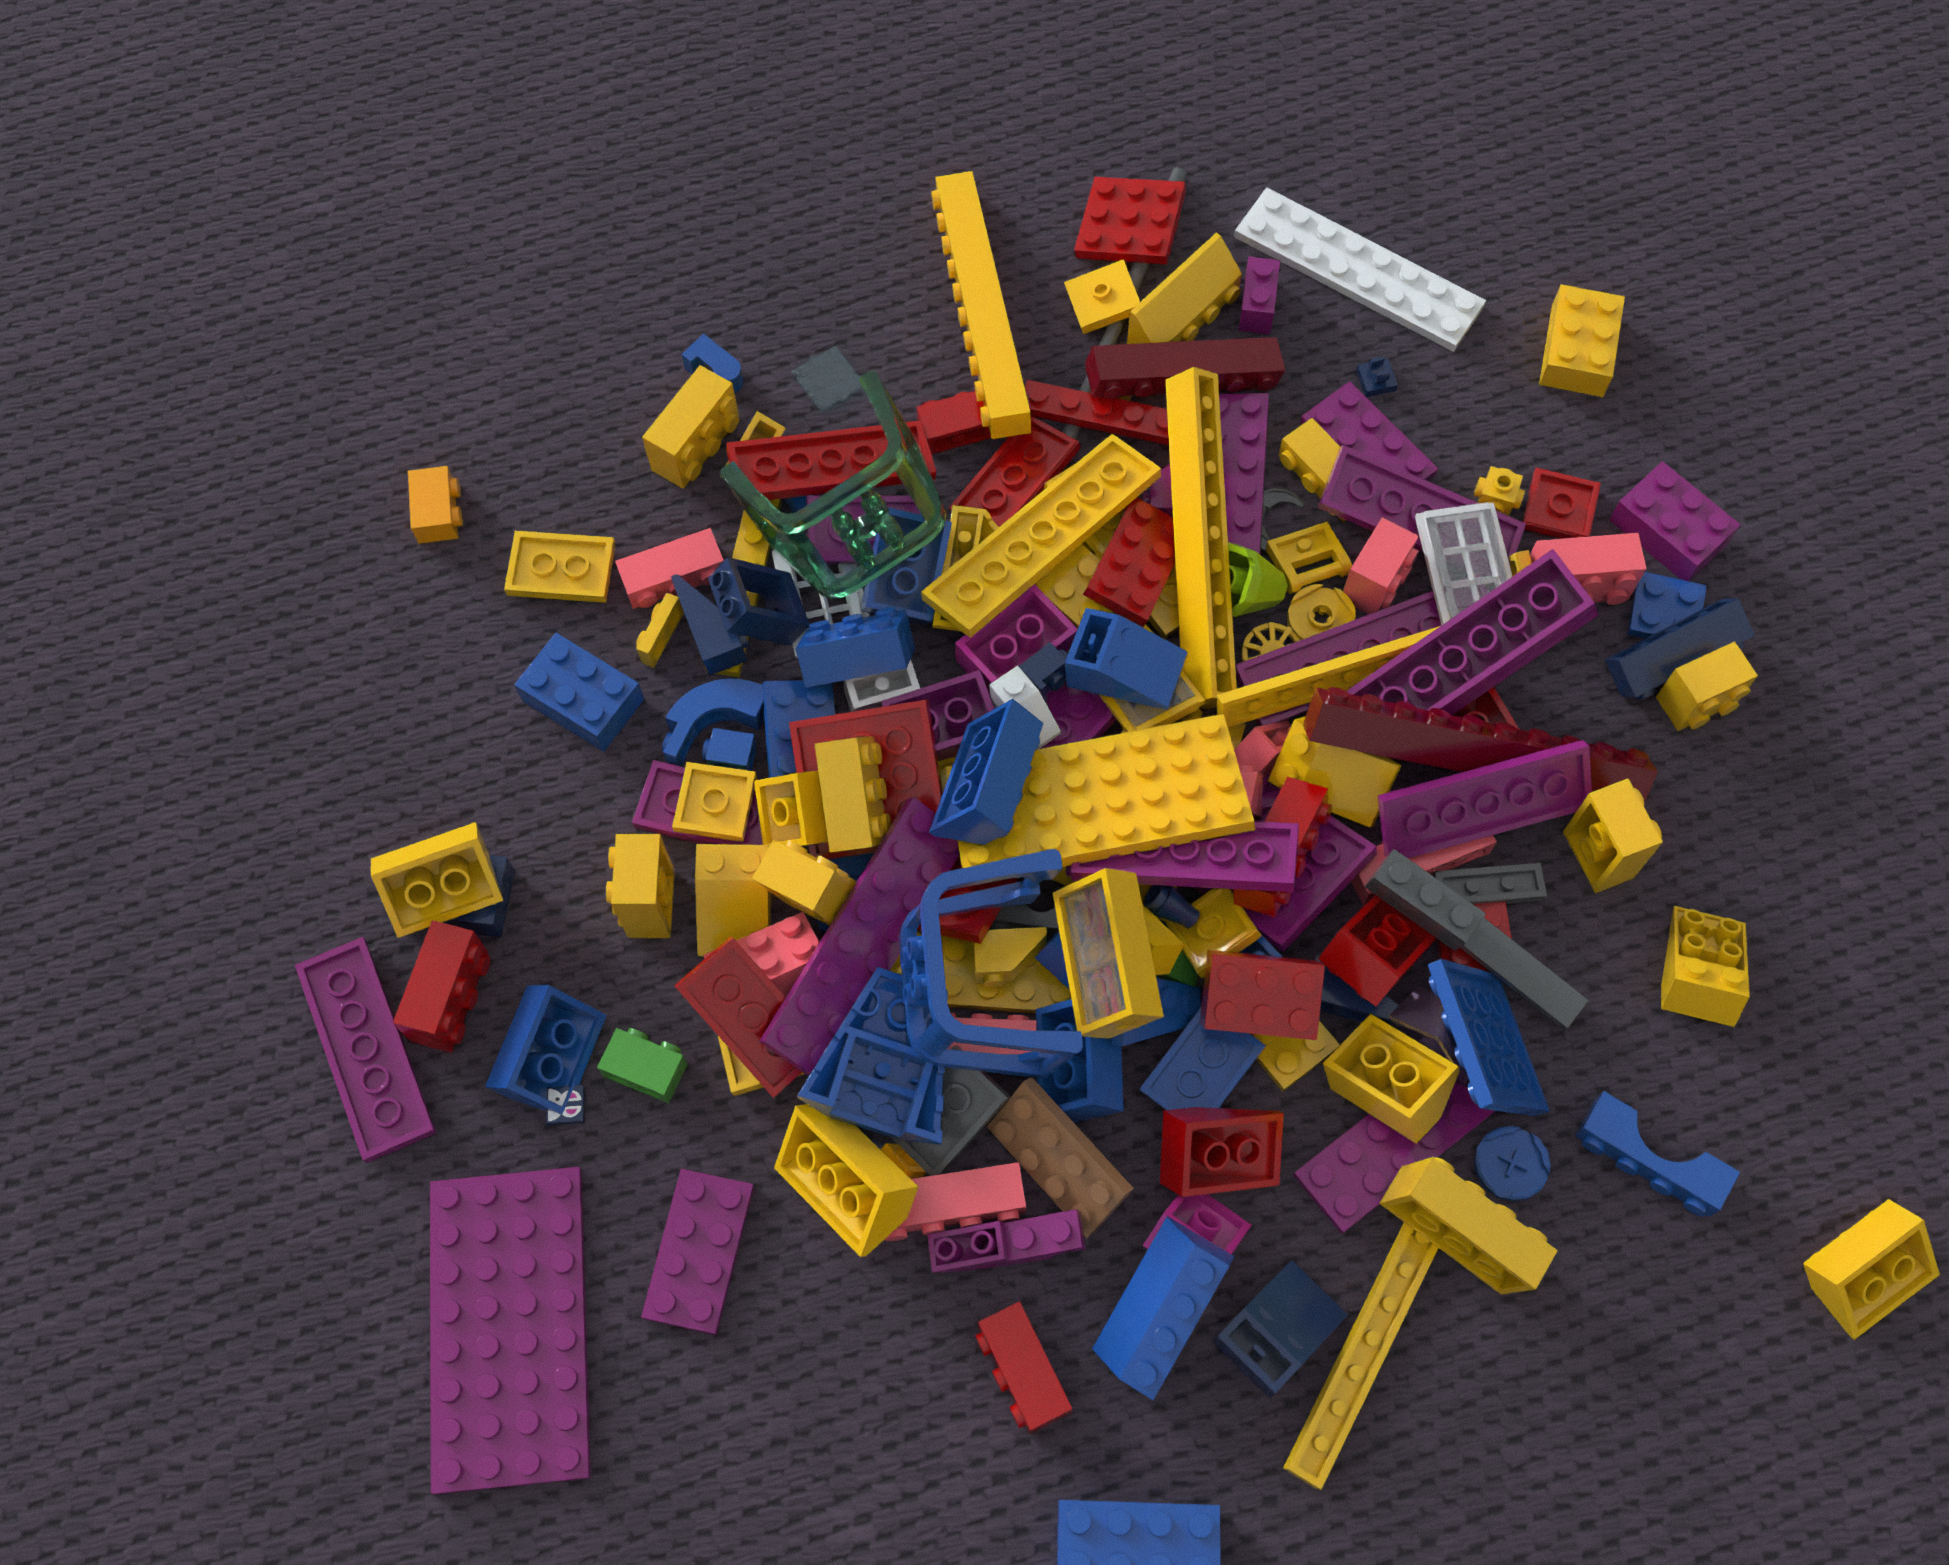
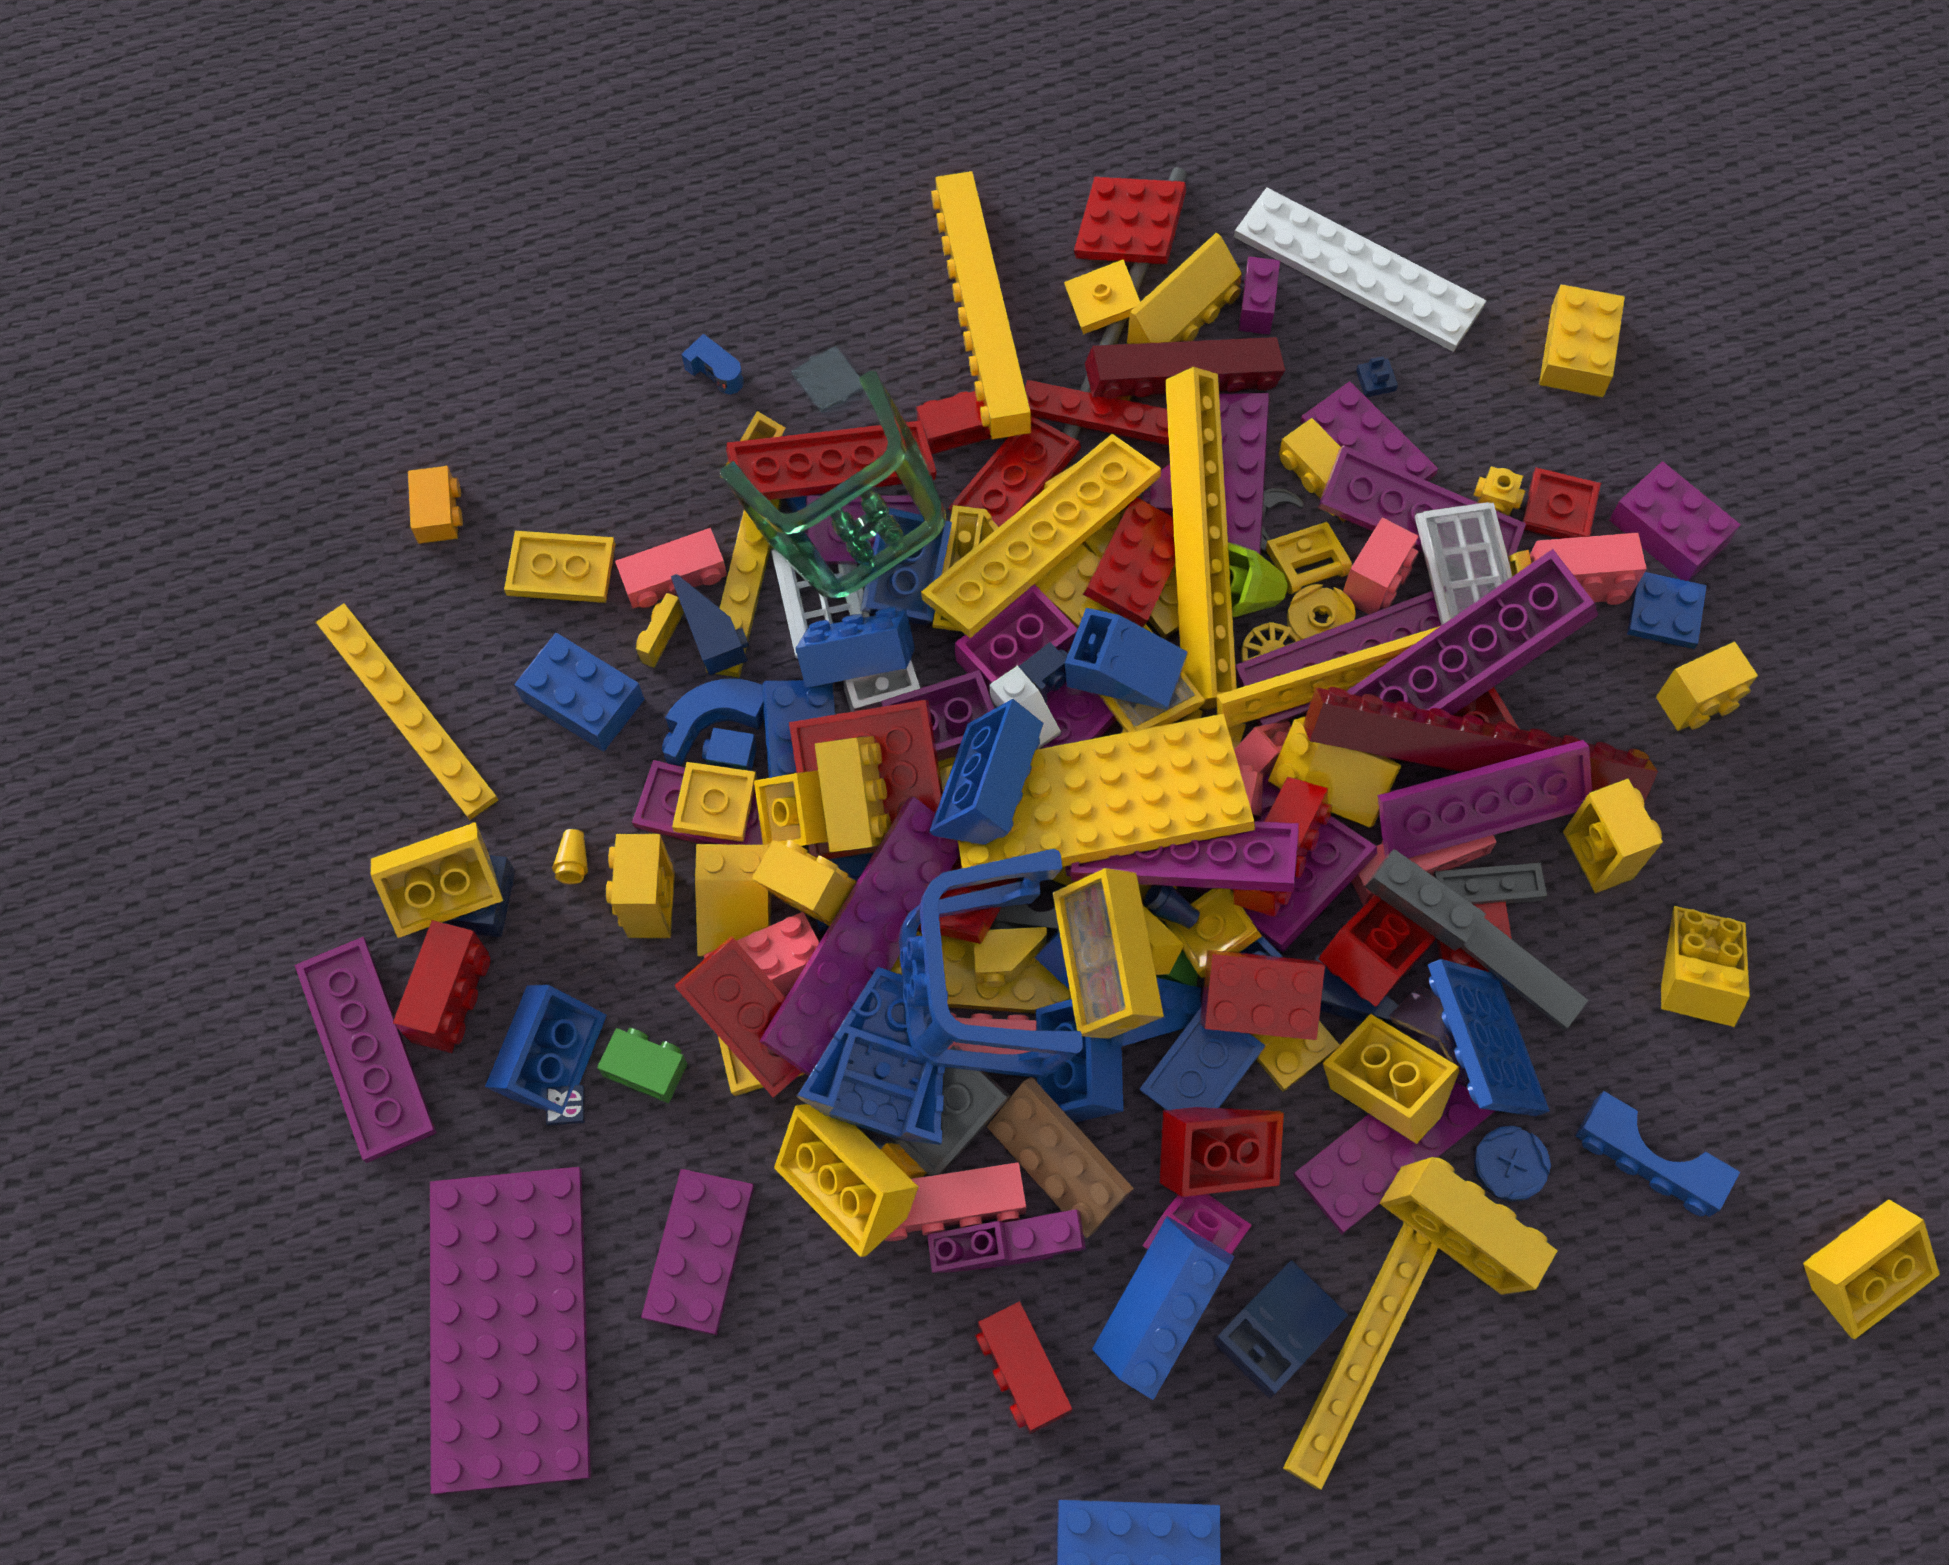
yellow brick [642,365,739,489] -> none
dark blue window [708,557,810,646] -> none
dark blue brick [1605,598,1755,700] -> none
none -> yellow plate [316,603,498,820]
none -> yellow cone [552,829,588,884]

